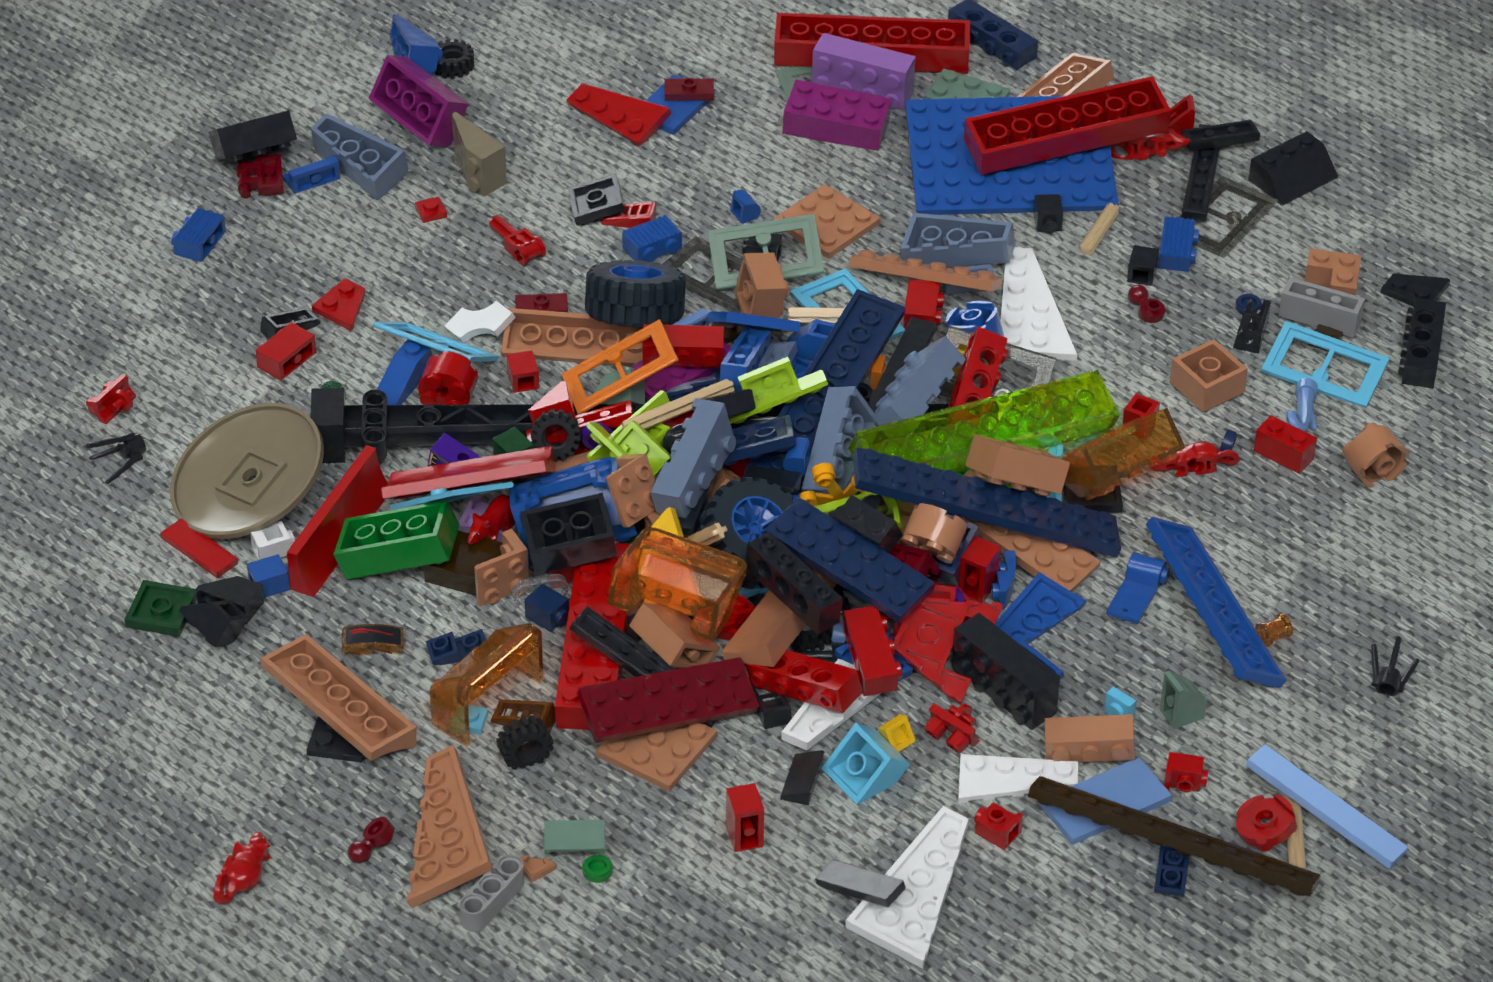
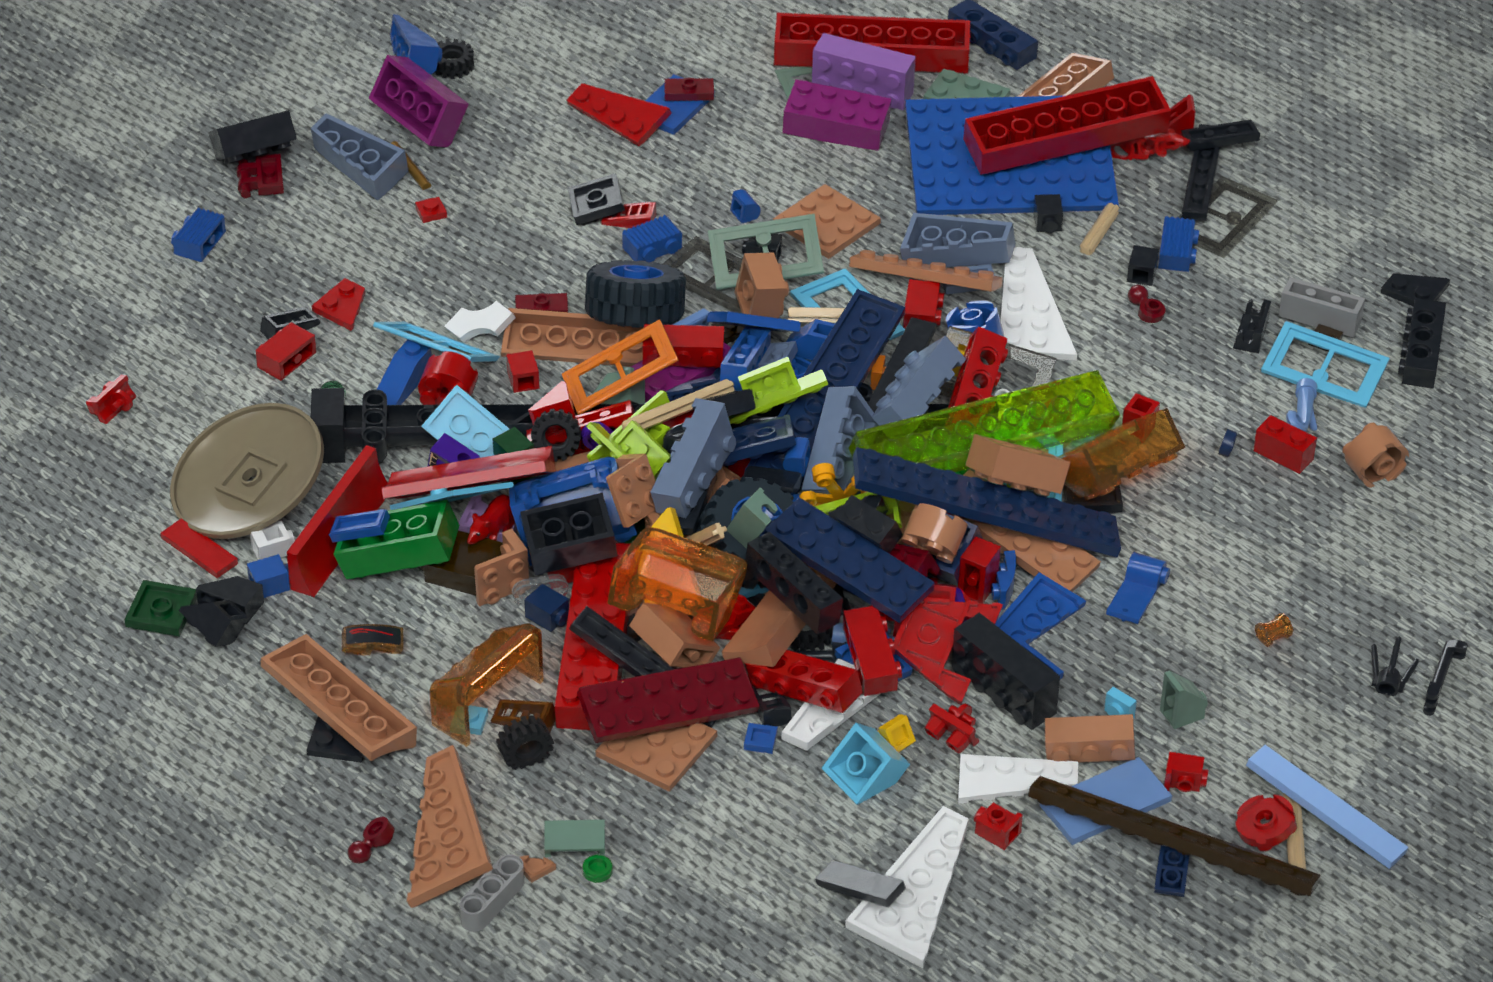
black plant [86,432,146,484] -> none
red animal [213,832,270,905] -> none
blue panel [283,156,340,194] -> none
dark blue slope [425,629,491,665] -> none
dark tan slope [452,112,507,197] -> none
red connector [489,215,546,266] -> none
red brick [726,783,764,852] -> none
black slope [780,750,825,806] -> none
blue plate [1146,517,1287,688] -> none
red animal [1149,441,1240,477] -> none
nougat brick [1170,339,1248,412] -> none
dark blue tile [1235,294,1262,315] -> none
black slope [1248,131,1338,206] -> none
nougat brick [1305,248,1361,296] -> none
none -> blue tile [329,509,390,542]
none -> pearl gold bar [391,141,431,190]
none -> medium azure tile [421,385,509,458]
none -> sand green hinge [727,487,778,549]
none -> blue tile [744,723,777,754]
none -> black hinge [1423,640,1468,716]

